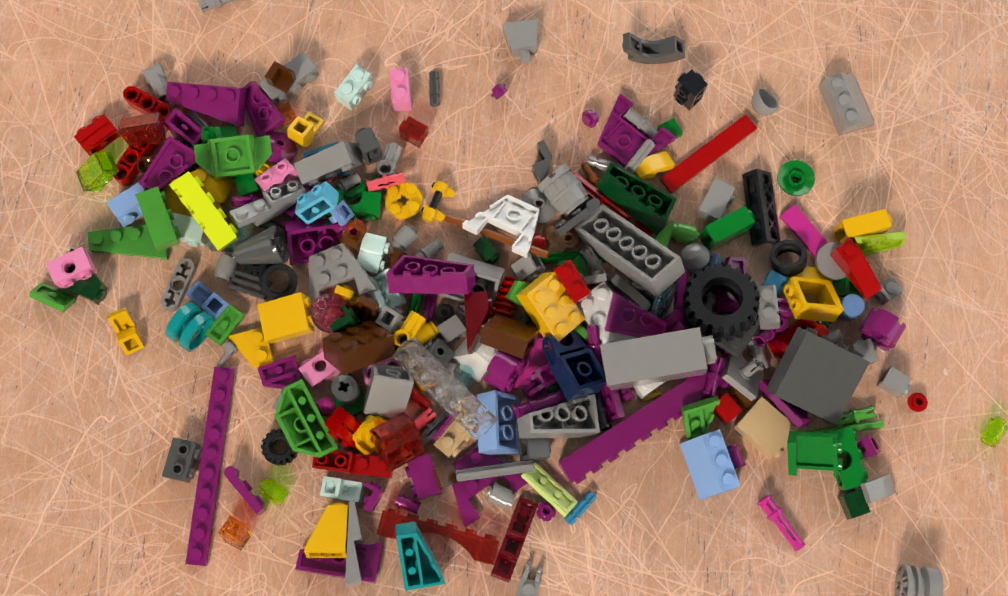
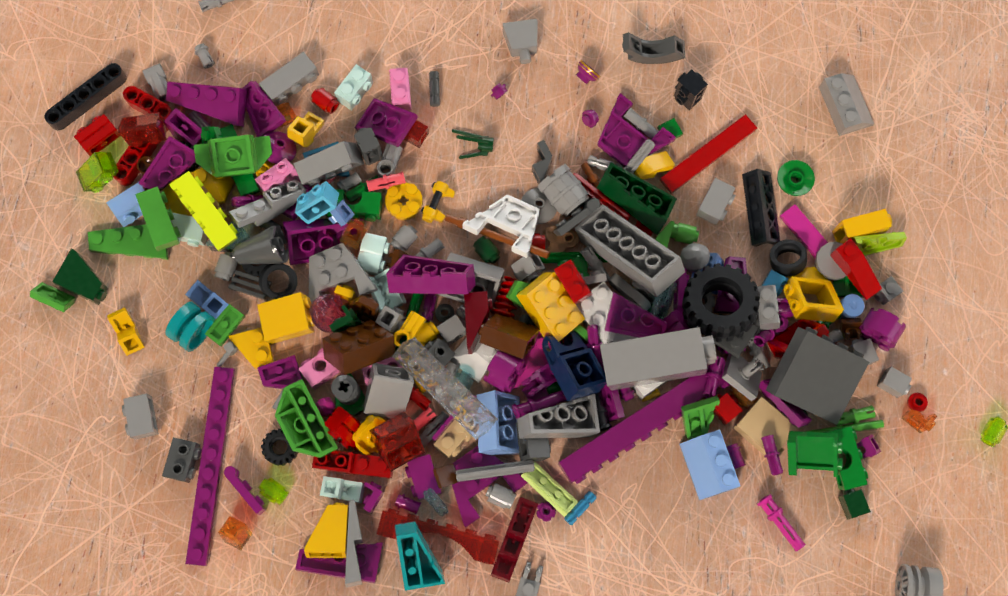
bright pink brick [46,247,97,288] -> none
light grey beam [161,258,196,312] -> none
reddish brown panel [265,61,297,93] -> none
green brick [699,206,755,252] -> none
light grey piece [751,88,779,116] -> none
light grey slope [860,473,896,503] -> none
none -> black beam [44,63,127,131]
none -> light grey brick [122,393,159,440]
none -> light grey pin [194,44,215,68]
none -> red brick [311,88,339,114]
none -> magenta tile [354,98,418,147]
none -> clear light blue axle [423,488,448,516]
none -> dark green plant [452,129,494,159]
none -> magenta piece [576,60,601,84]
none -> magenta axle [761,435,783,476]
none -> reddish brown tile [840,318,862,340]
none -> clear orange bracket [901,409,937,433]

